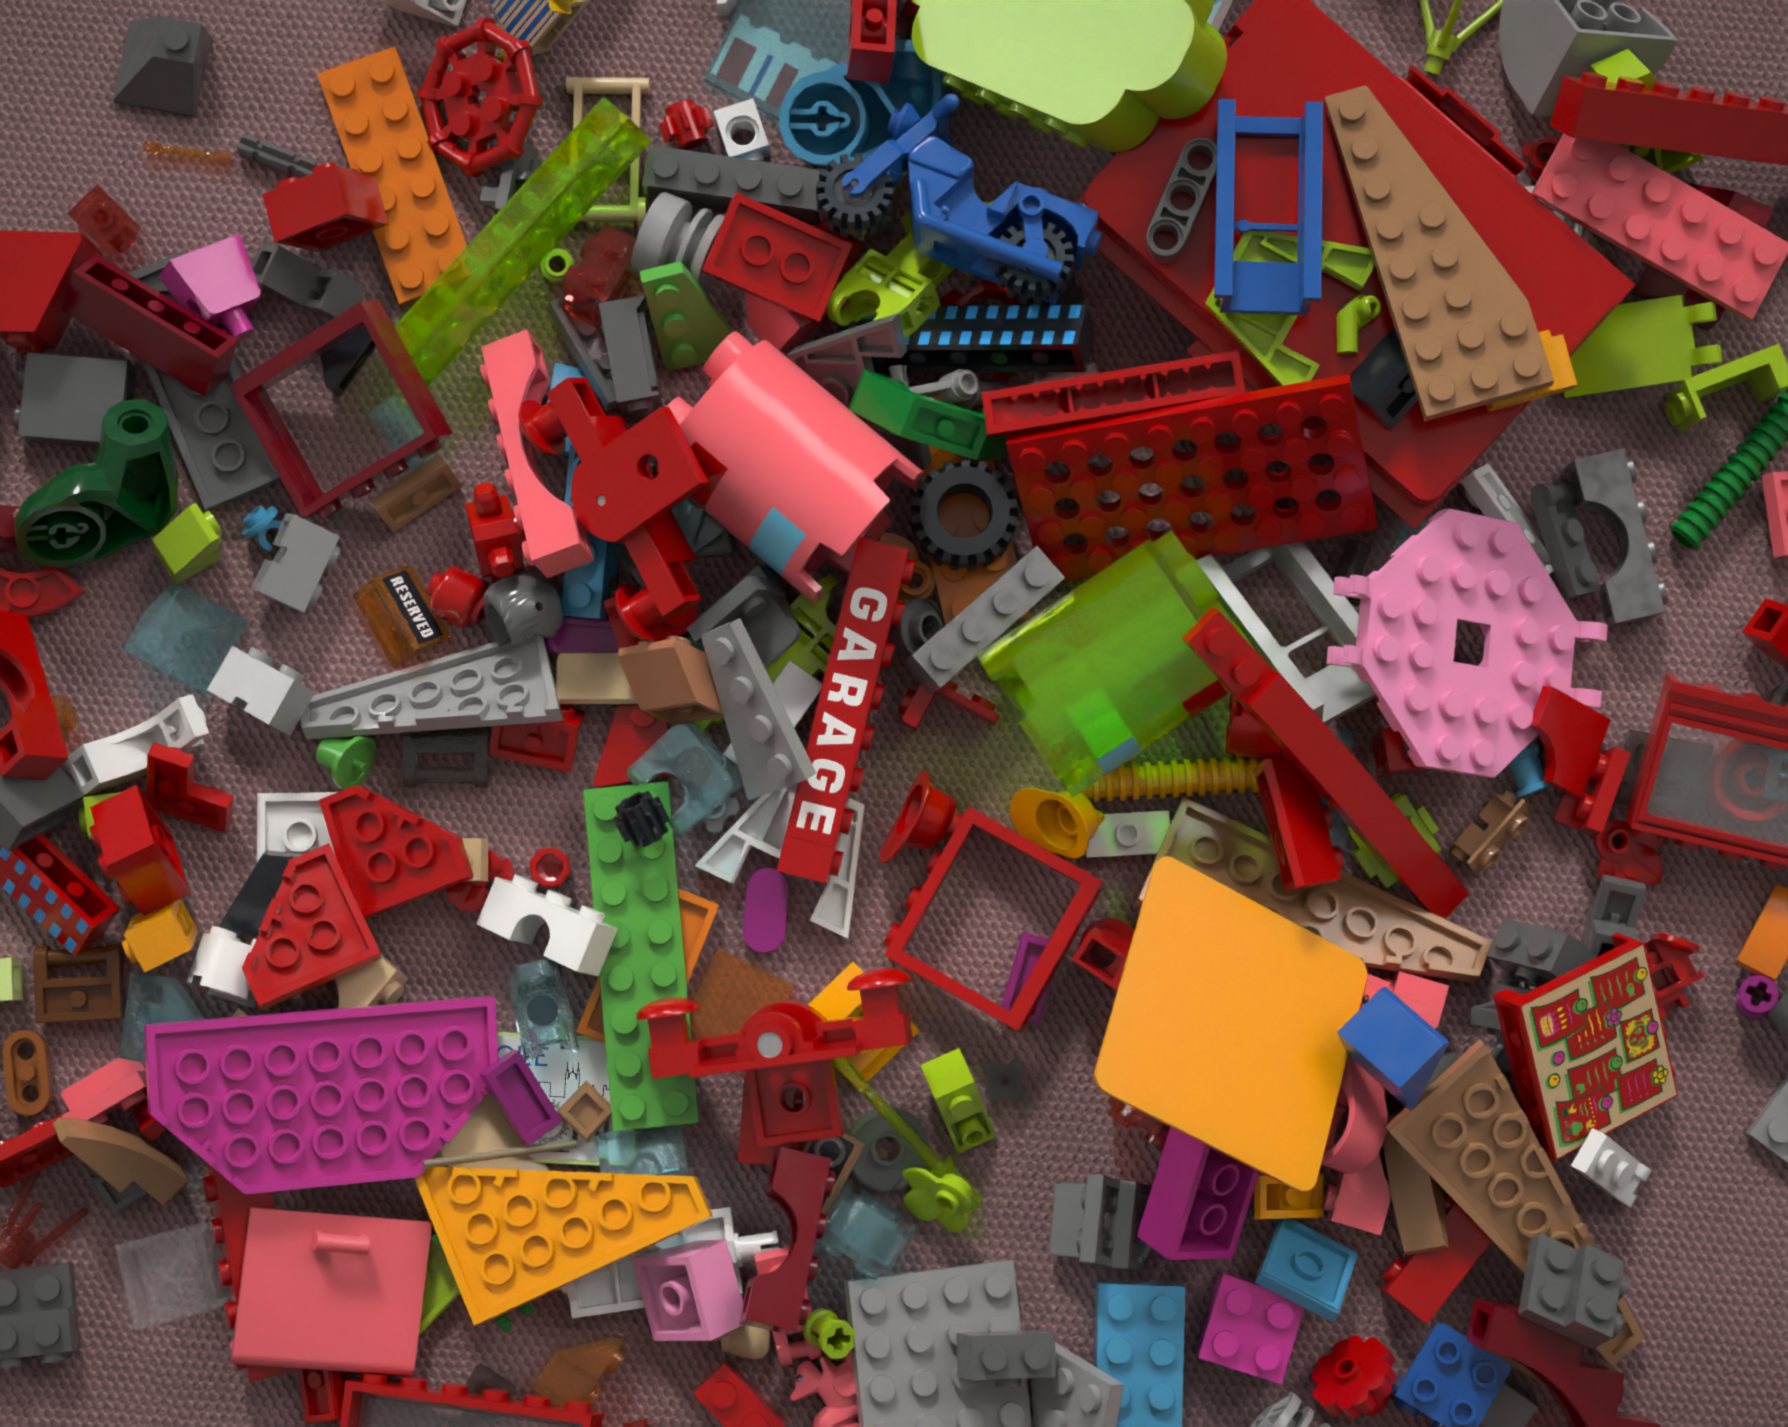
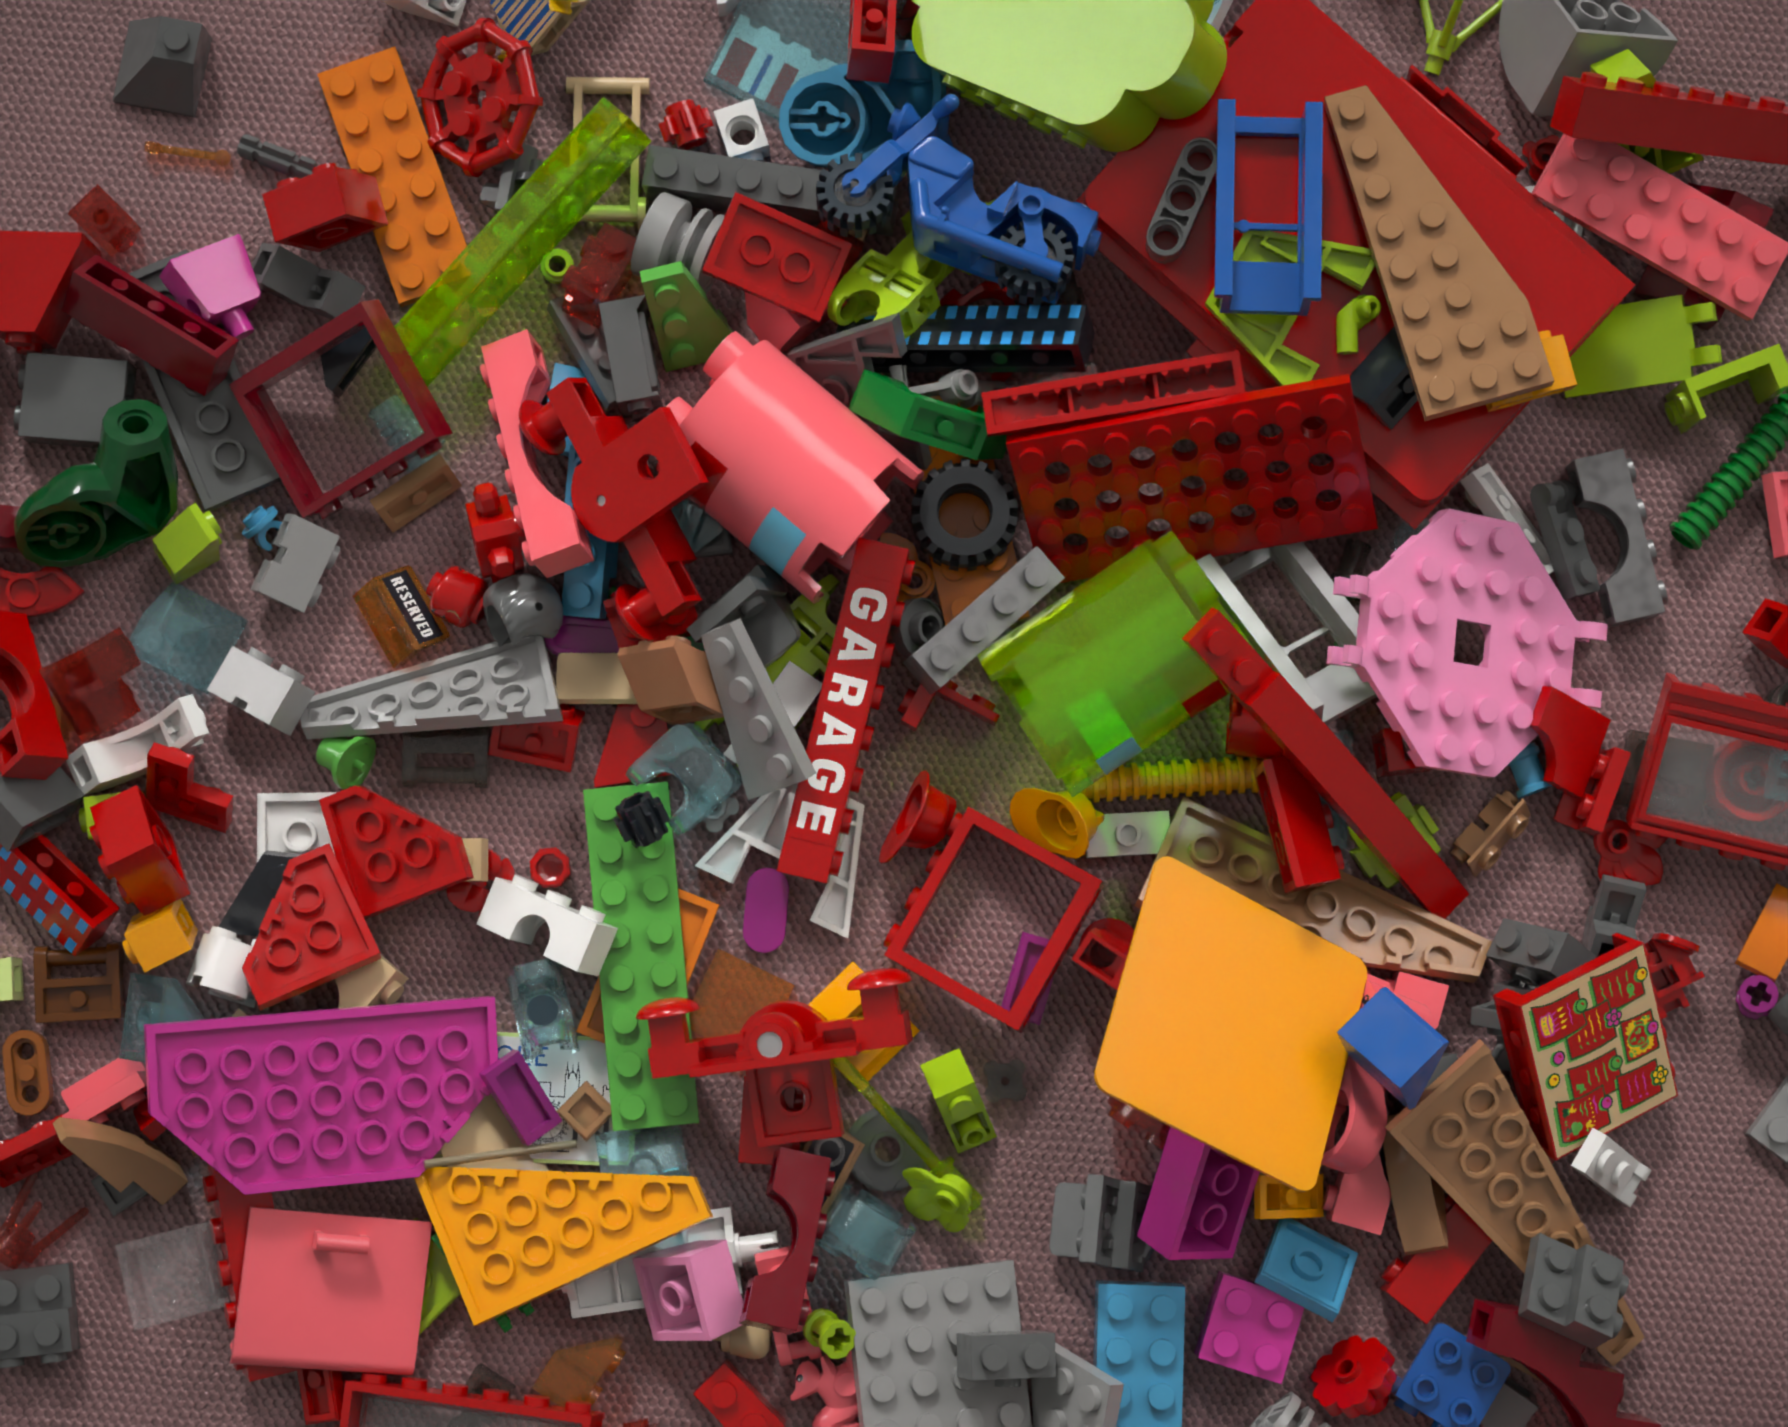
none -> clear red brick [39,627,142,743]

